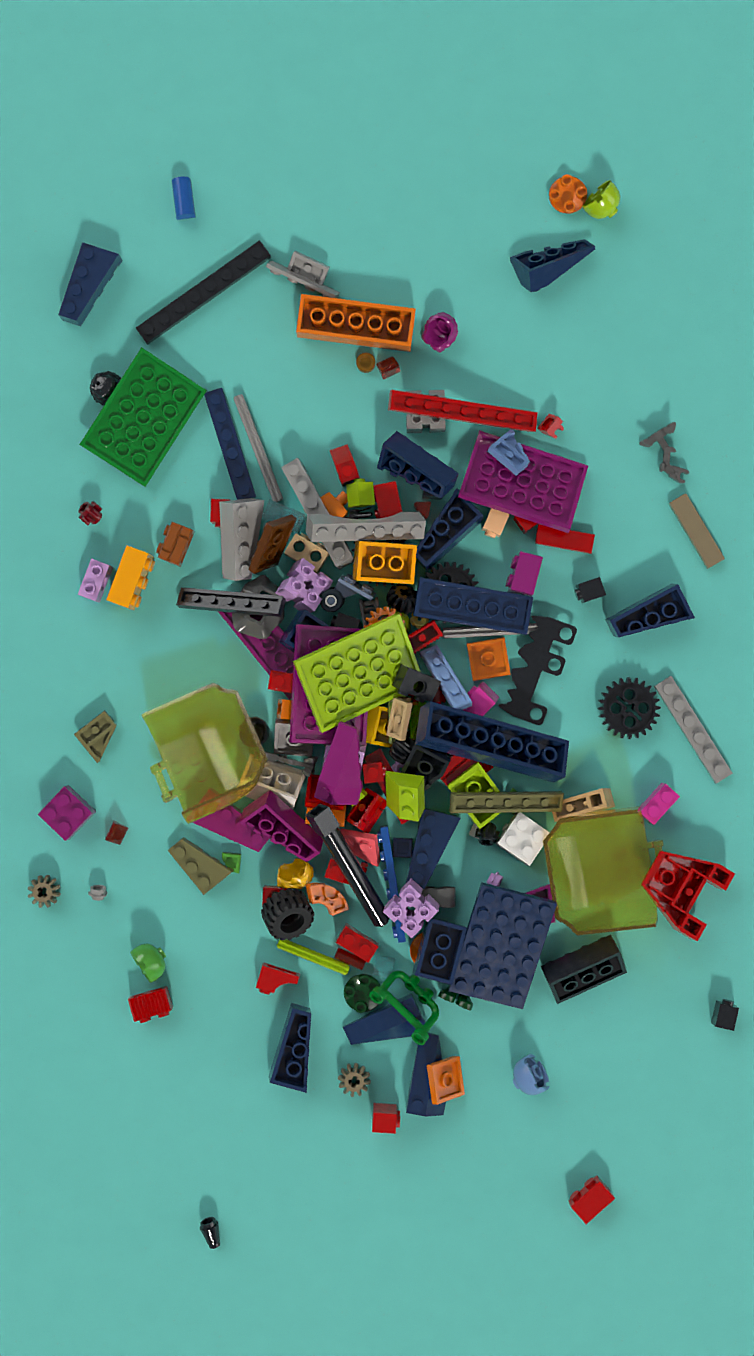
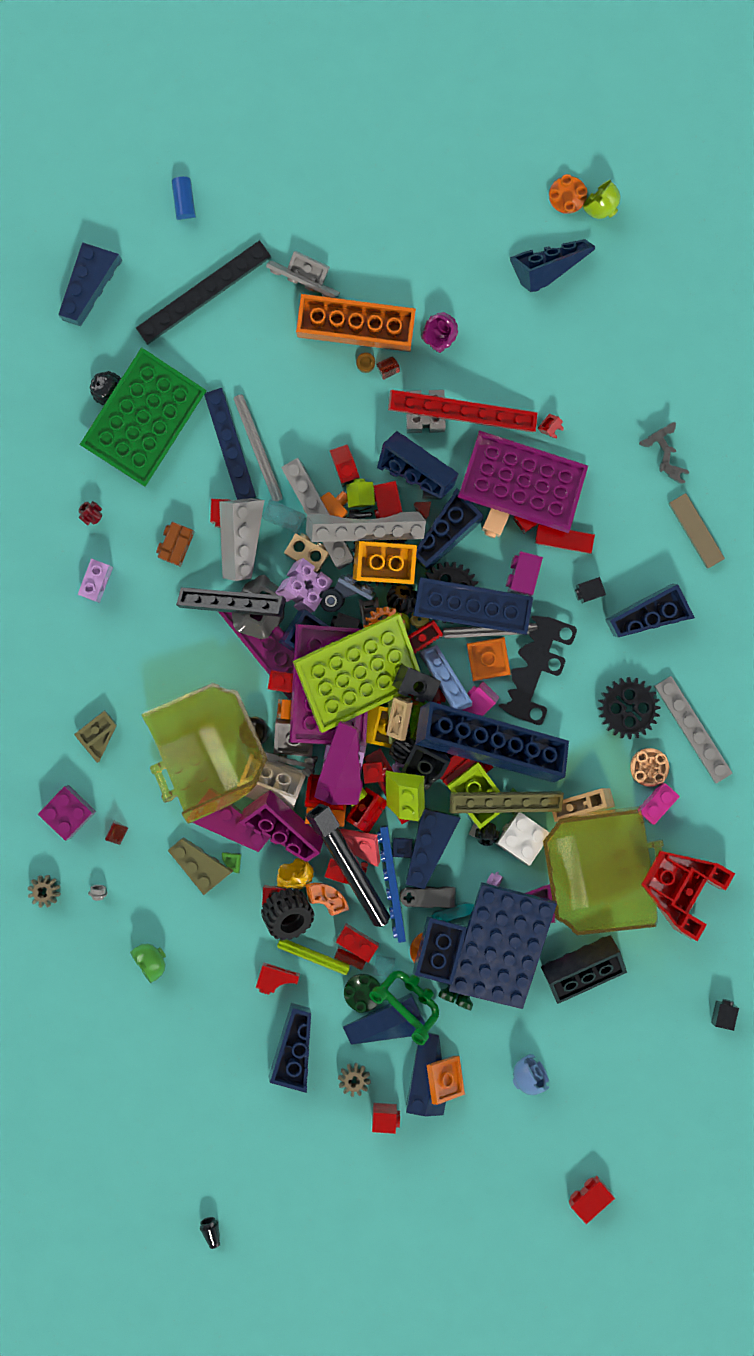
light orange brick [106,545,155,610] -> none
red brick [128,986,173,1023] -> none
reddish brown plate [248,514,297,574] -> none
lavender brick [383,878,440,938] -> none
medium blue wing [487,429,530,476] -> none
none -> teal piece [431,903,474,921]
none -> light nougat tile [630,748,669,787]

